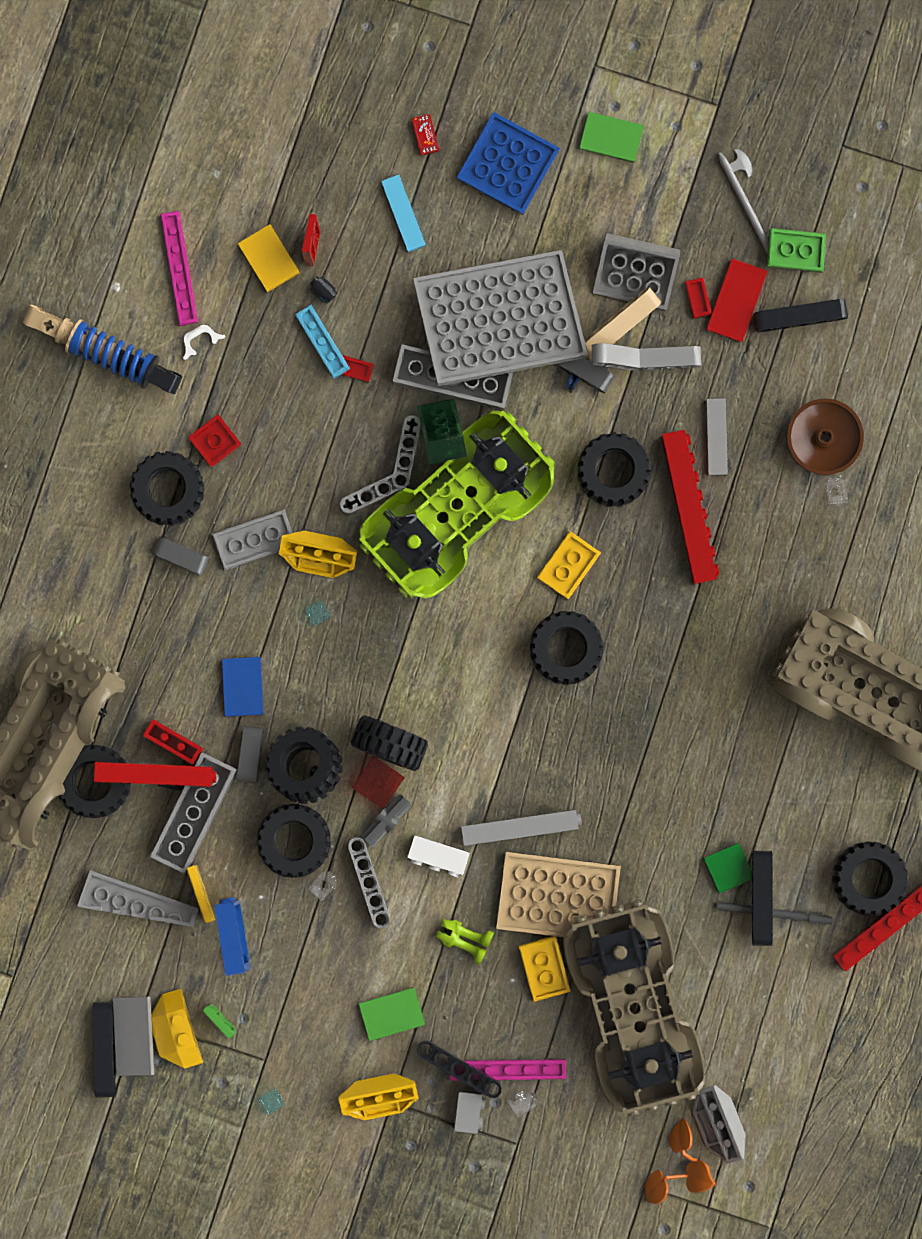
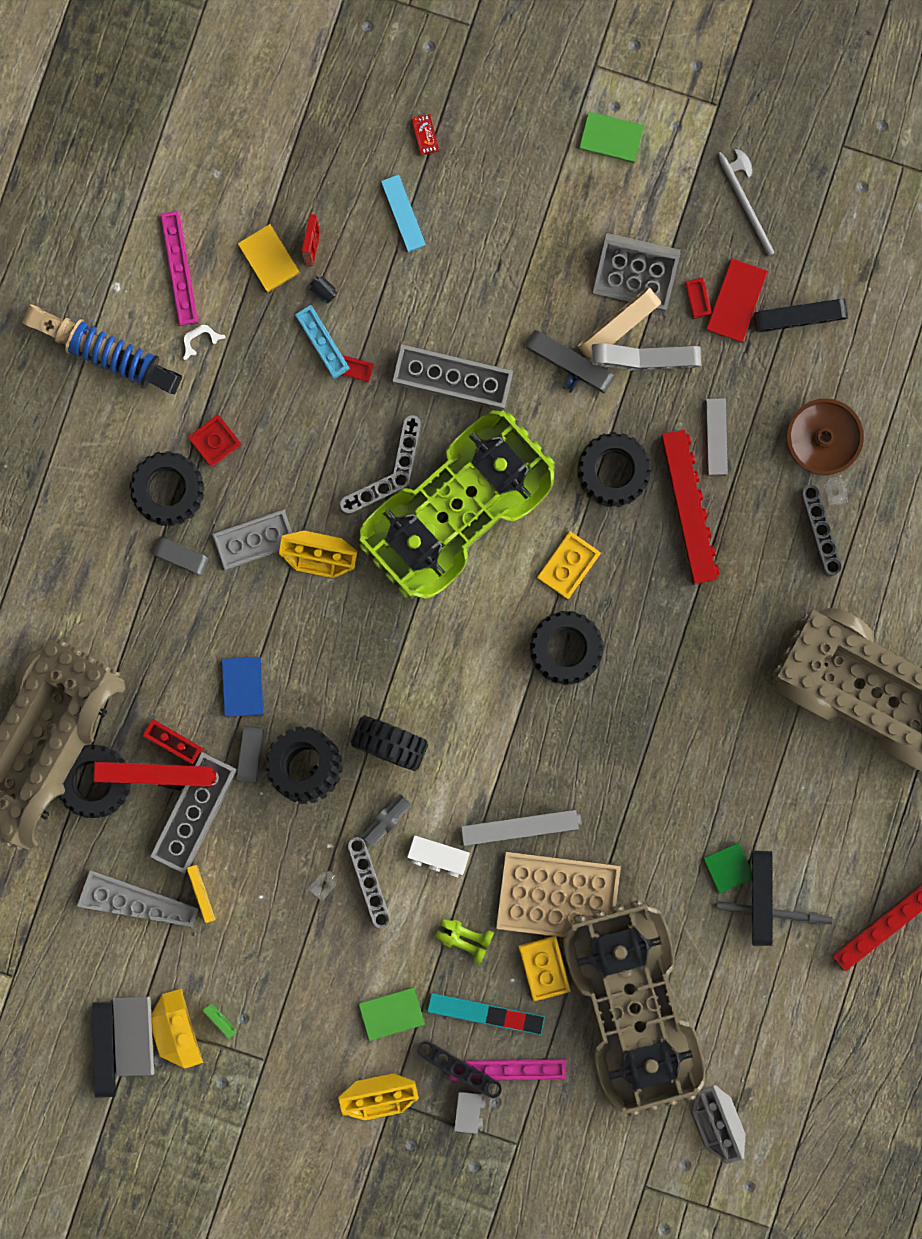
blue window [214,897,251,976] -> none
black tyre [256,804,331,878] -> none
clear light blue tile [259,1088,286,1115] -> none
clear light blue tile [305,600,331,626] -> none
clear red plate [352,756,405,809] -> none
light grey plate [413,250,588,387] -> none
clear green brick [417,398,467,464] -> none
blue plate [457,112,560,215] -> none
clear brick [507,1090,538,1118] -> none
orange plant [645,1119,715,1204] -> none
bright green tile [766,228,826,273] -> none
black tyre [832,842,909,916] -> none
none -> tile [428,993,545,1035]
none -> dark grey beam [800,485,842,577]

